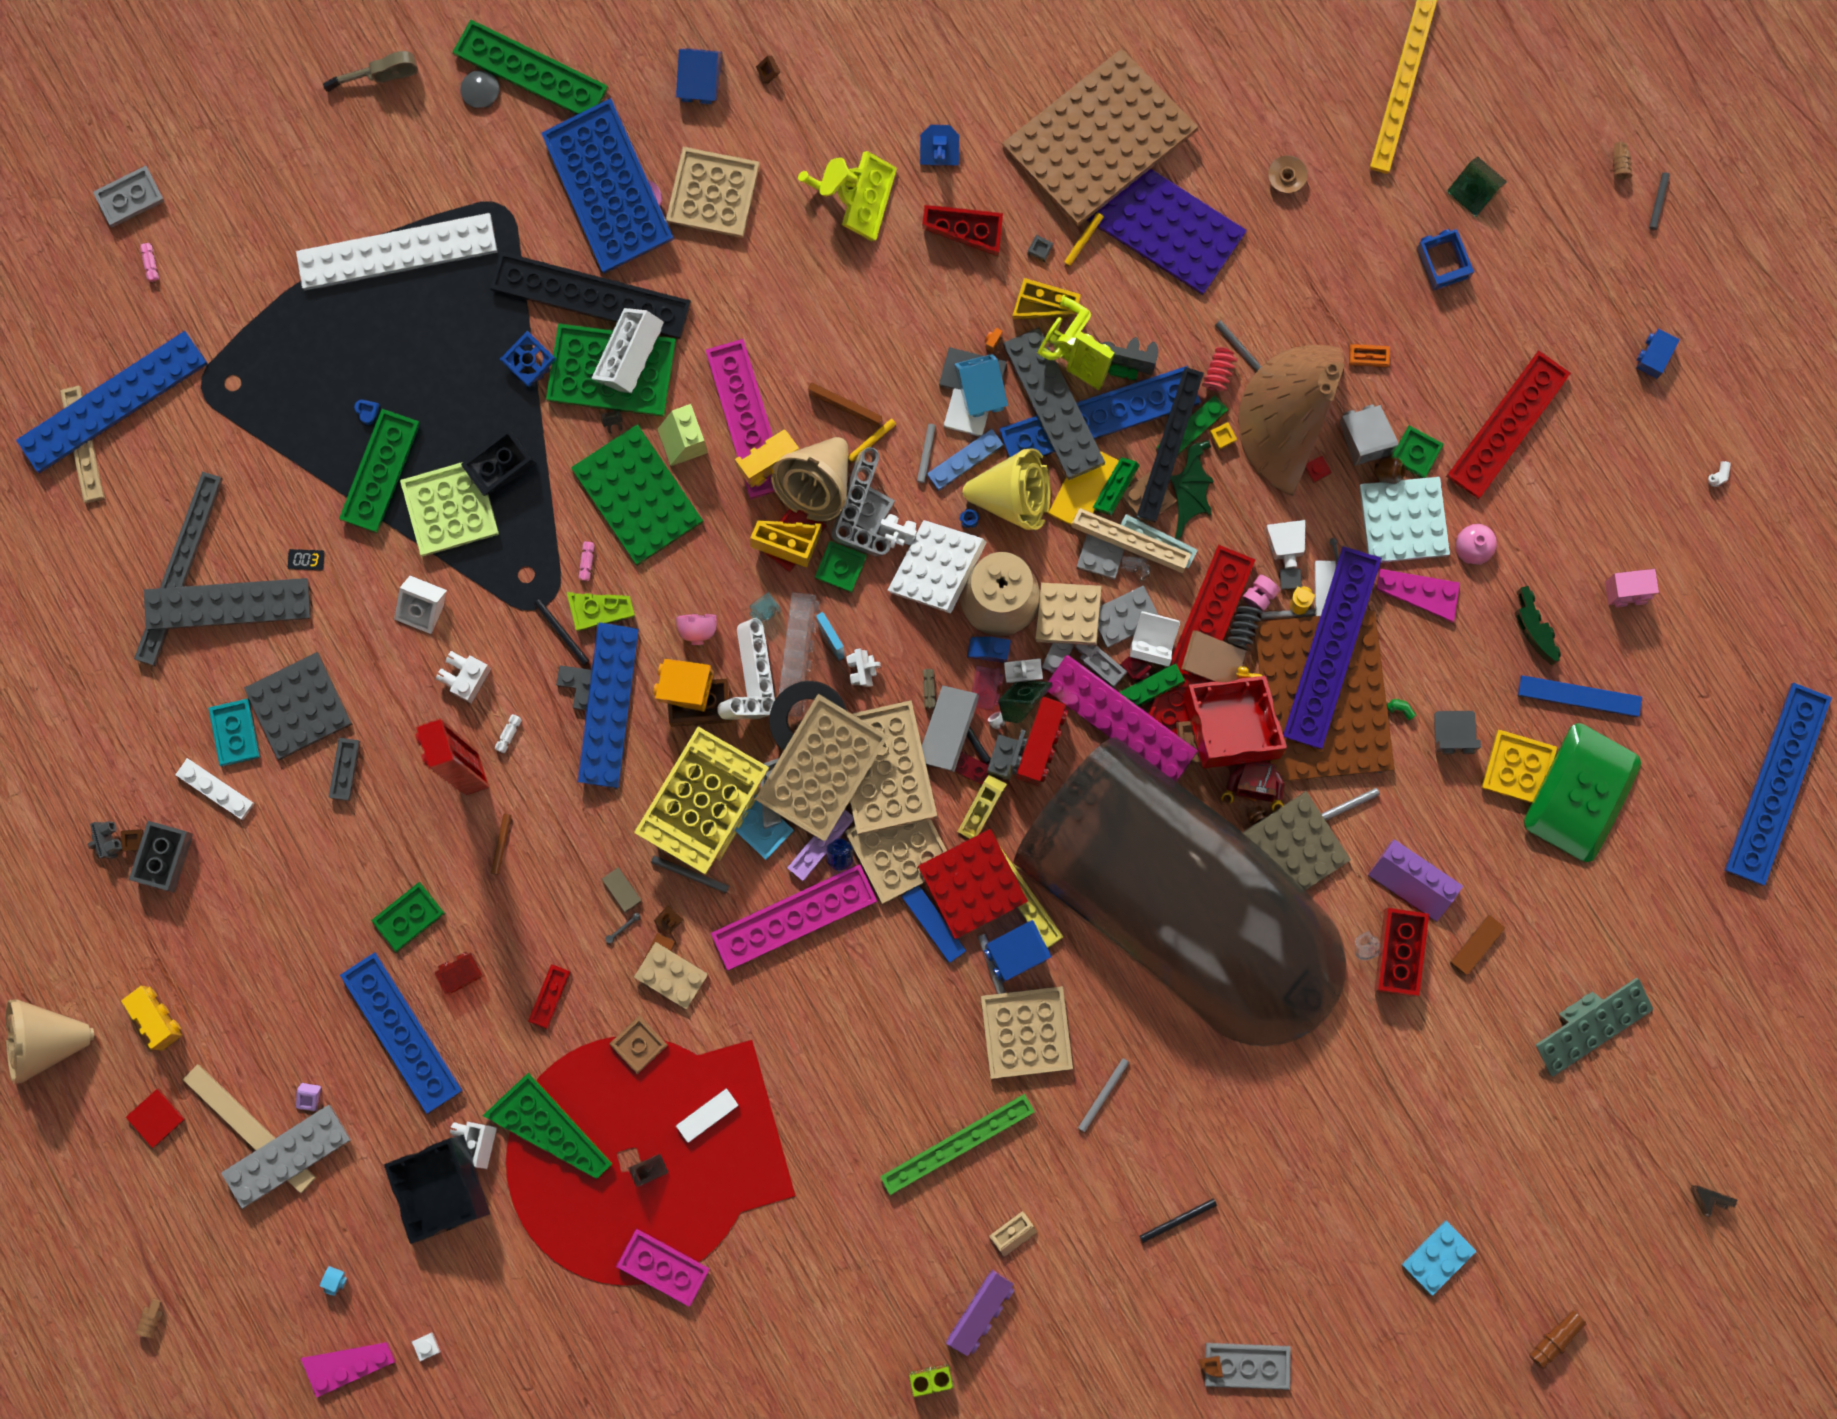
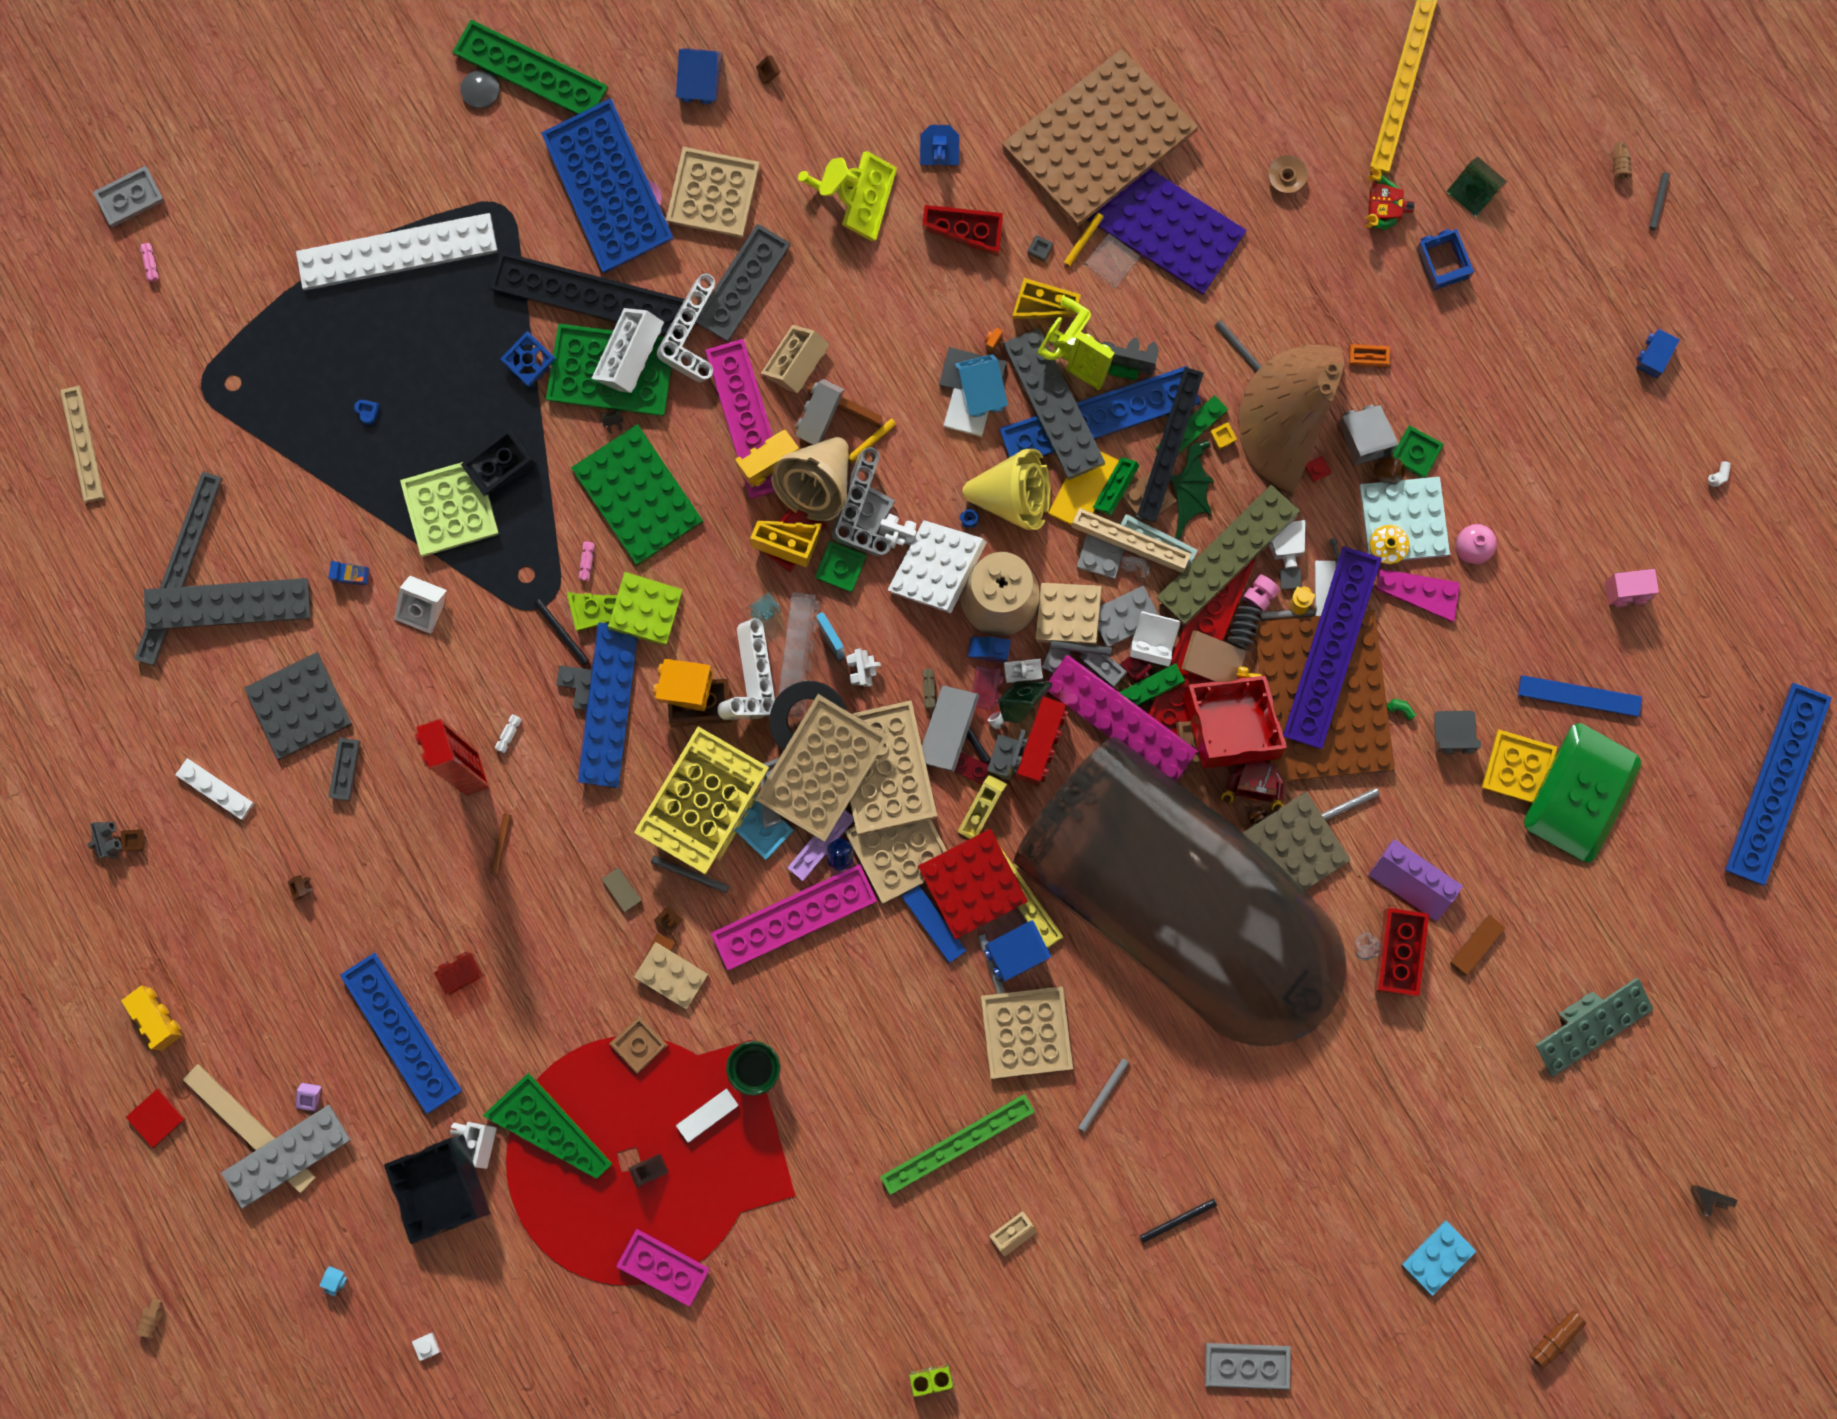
tan cone [5,999,94,1084] -> none
blue plate [16,331,208,474] -> none
dark grey brick [129,821,193,893] -> none
teal tile [208,699,261,767] -> none
black sticker [287,549,325,570] -> none
dark pink wing [301,1342,396,1398] -> none
dark tan piece [323,51,418,92] -> none
green plate [339,409,420,533] -> none
green tile [371,881,446,952] -> none
white brick [435,651,491,704] -> none
red tile [528,964,571,1029] -> none
dark grey hinge [605,913,641,943] -> none
yellowish green slope [657,404,708,466] -> none
bright pink cylinder [676,614,717,645] -> none
light grey bar [917,424,936,483] -> none
medium blue plate [927,429,1004,491] -> none
medium lavender slope [946,1269,1015,1356] -> none
dark orange tile [1198,1356,1223,1378] -> none
coral piece [1202,347,1238,392] -> none
red plate [1446,350,1571,499] -> none
dark green slope [1515,586,1561,665] -> none
none -> reddish brown tile [288,875,314,901]
none -> blue leg [328,561,370,585]
none -> lime plate [607,572,683,646]
none -> white beam [657,274,715,383]
none -> dark grey plate [695,224,791,343]
none -> dark green piece [726,1041,781,1096]
none -> tan slope [761,325,830,393]
none -> light grey brick [795,379,845,445]
none -> dark grey bar [1050,641,1112,656]
none -> clear tile [1084,233,1140,288]
none -> olive plate [1157,485,1300,626]
none -> torso [1365,167,1414,231]
none -> yellow dish [1369,525,1410,564]

